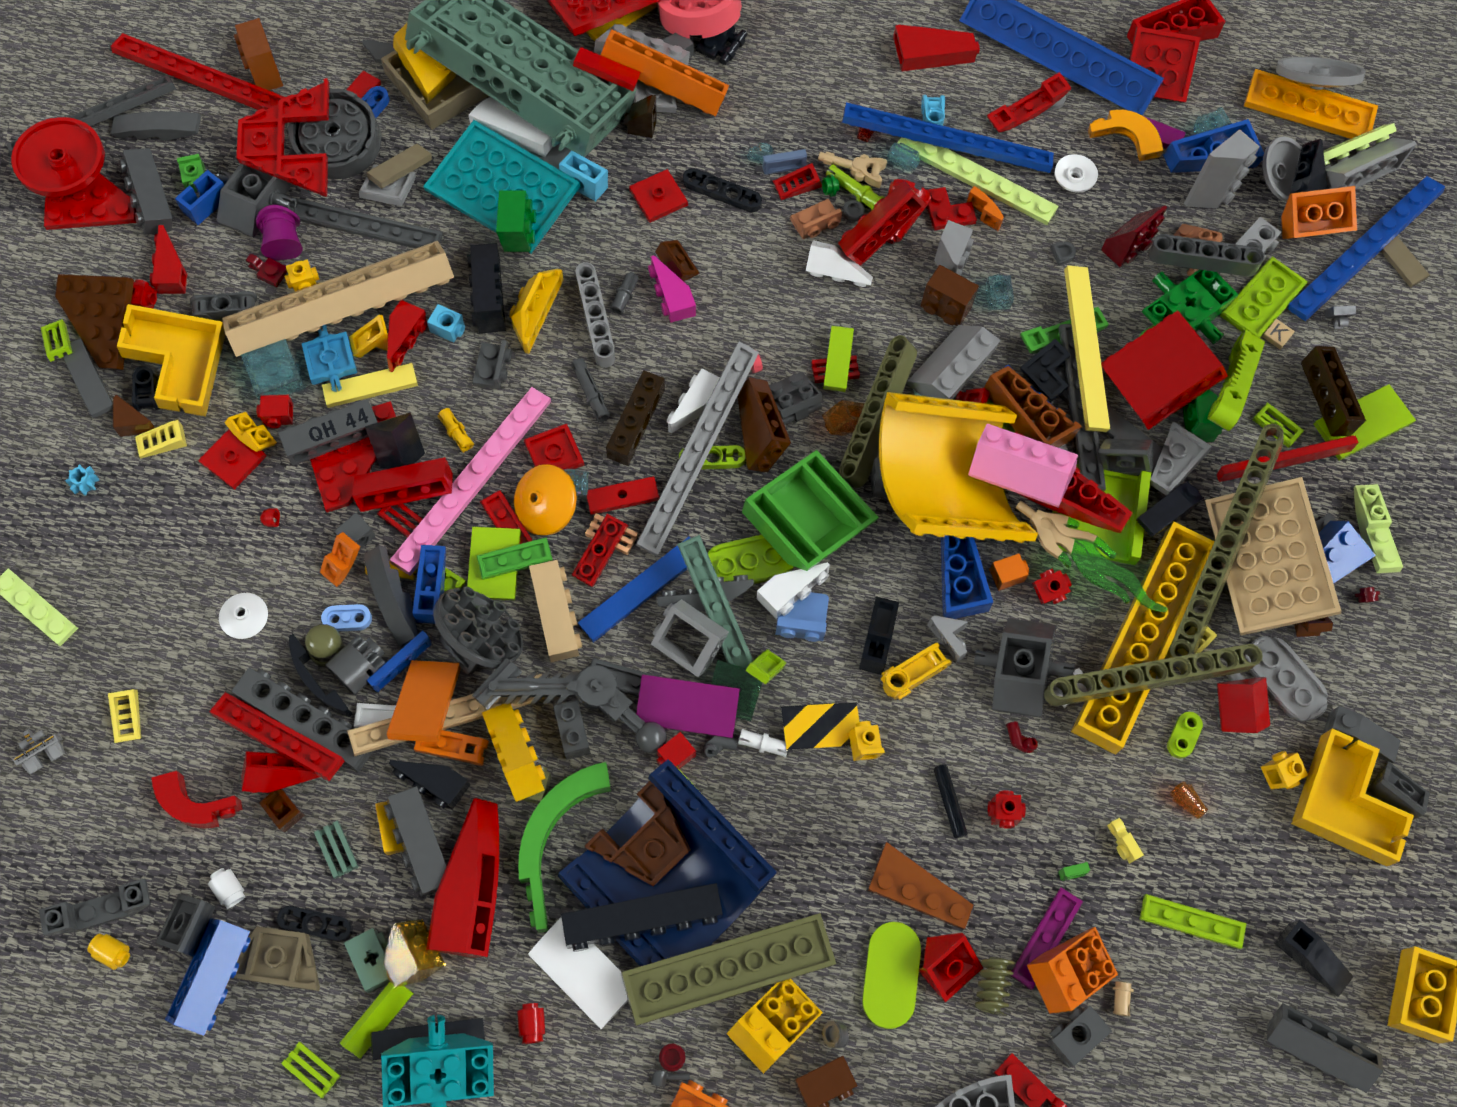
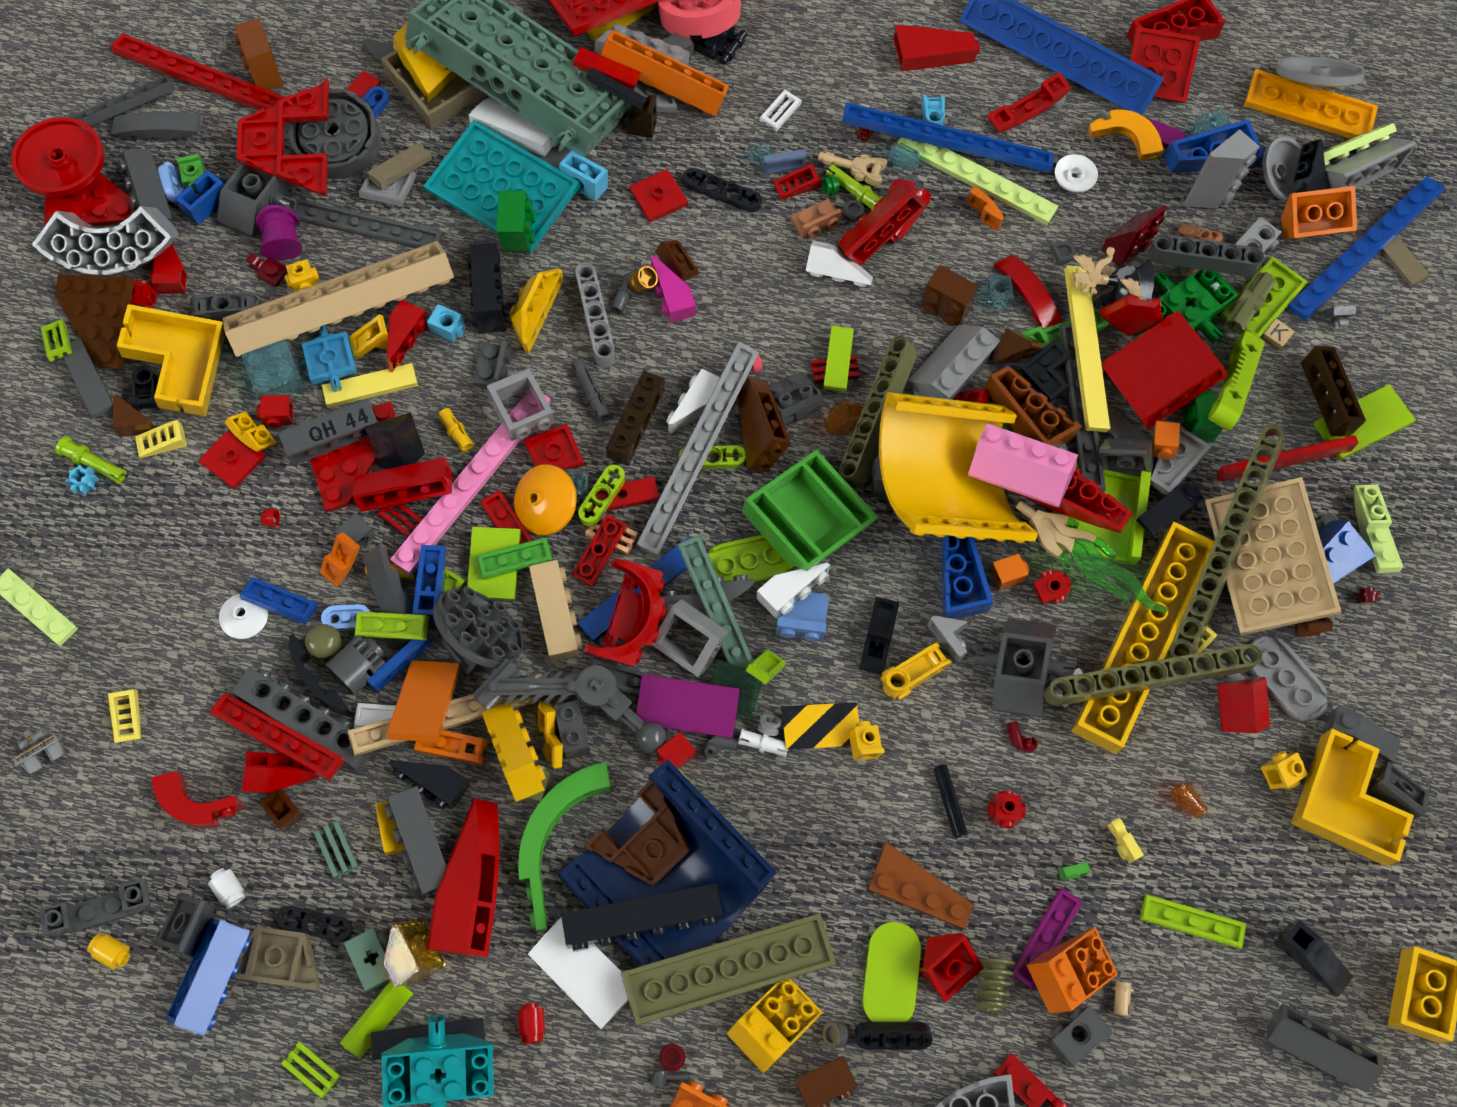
red plate [927,187,977,231] -> none
light grey slope [934,220,975,276] -> none
lime plate [1167,712,1203,759] -> none
lime tile [1252,402,1304,448] -> none
none -> light grey brick [32,206,179,275]
none -> lime pin [55,436,127,484]
none -> light blue plate [158,162,184,204]
none -> blue tile [240,577,318,625]
none -> lime tile [354,612,429,640]
none -> light grey window [487,368,554,441]
none -> yellow tile [538,701,563,769]
none -> lime beam [578,465,625,526]
none -> red piece [583,559,667,667]
none -> black axle [586,68,646,109]
none -> pearl gold wheel [628,266,658,293]
none -> light grey bush [758,714,782,736]
none -> white tile [759,90,802,132]
none -> black beam [855,1022,933,1050]
none -> reddish brown slope [993,329,1044,364]
none -> red slope [994,254,1062,329]
none -> helmet [1072,247,1154,309]
none -> red tile [1100,295,1163,336]
none -> orange brick [1153,421,1180,460]
none -> olive piece [1225,272,1276,333]

